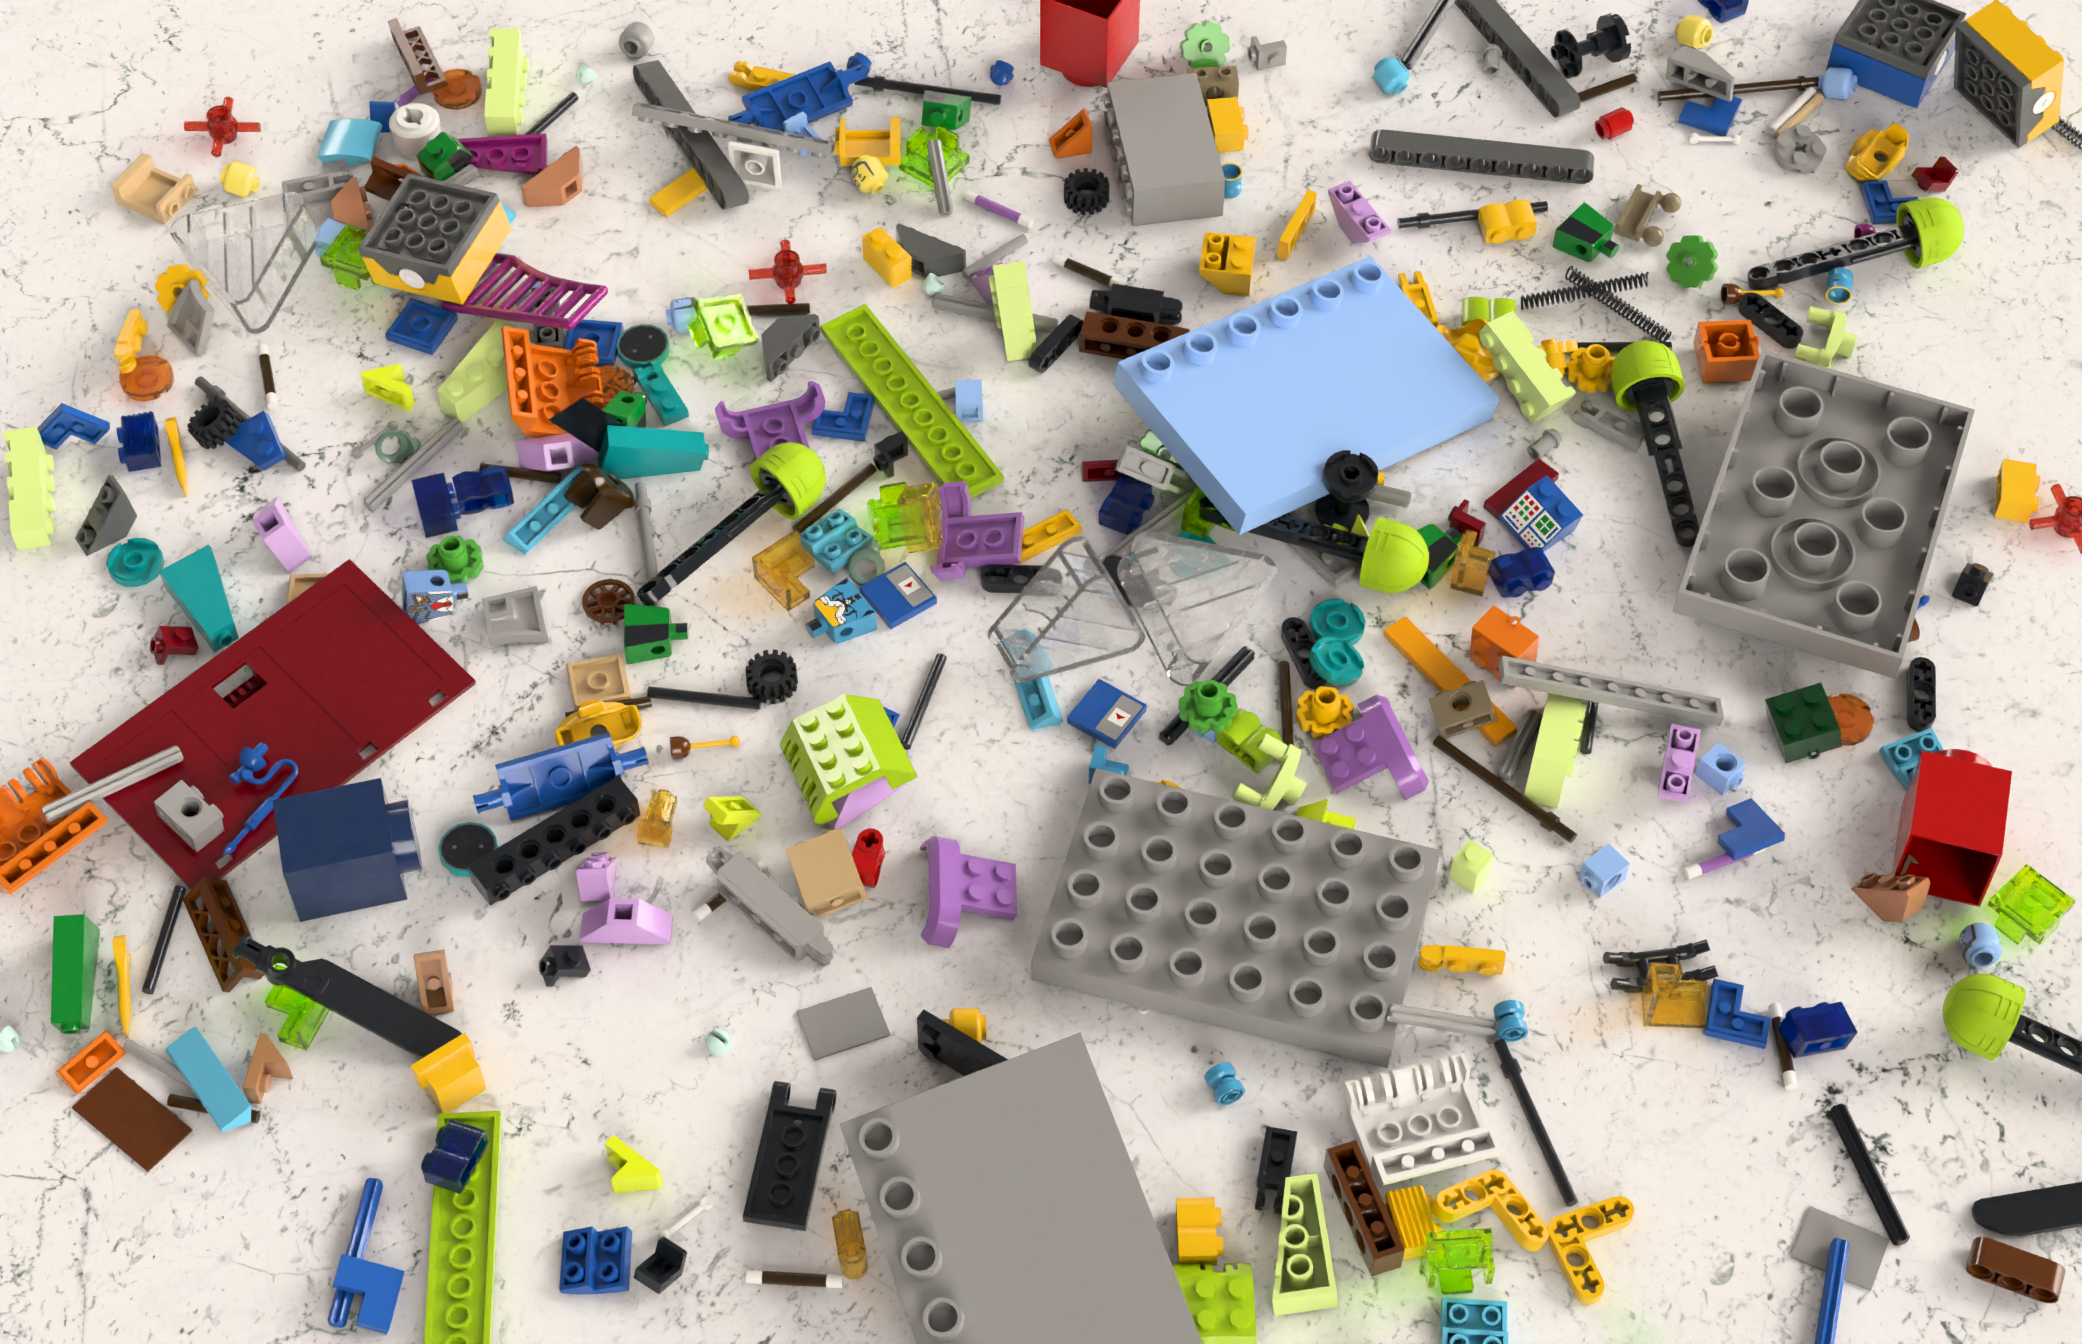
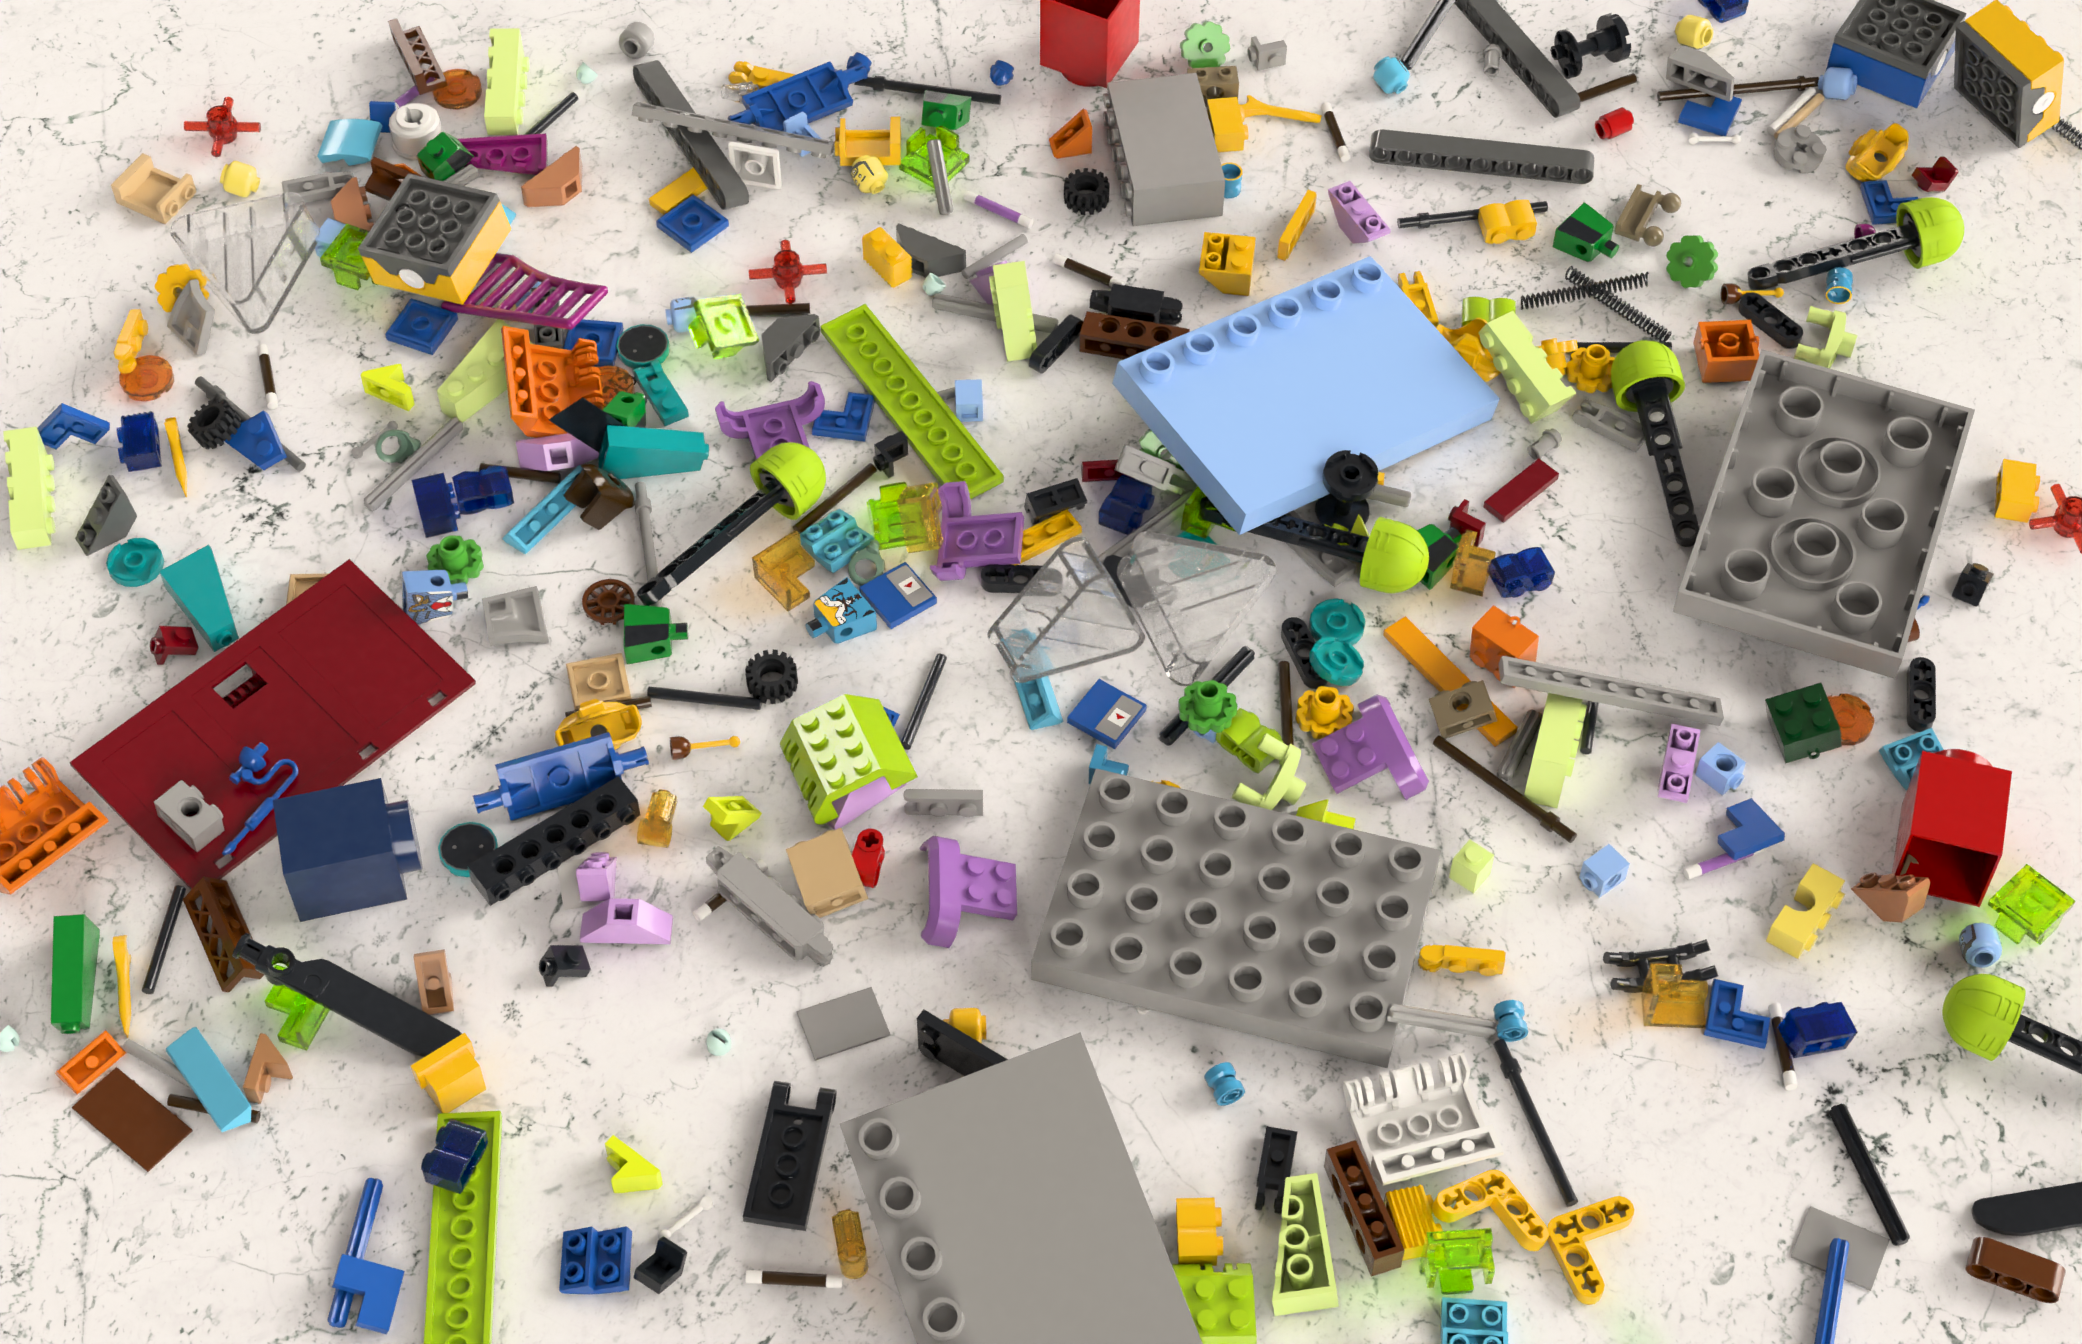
light grey axle [42,746,183,822] -> none
lavender slope [252,497,313,573] -> none
slope [1499,476,1583,558] -> none
none -> blue tile [656,194,729,253]
none -> clear cone [721,81,759,104]
none -> light grey hinge [903,789,983,817]
none -> black hinge [1024,478,1087,524]
none -> yellow piece [1239,95,1322,123]
none -> dark brown bar [1321,102,1350,162]
none -> light yellow arch [1766,863,1845,959]

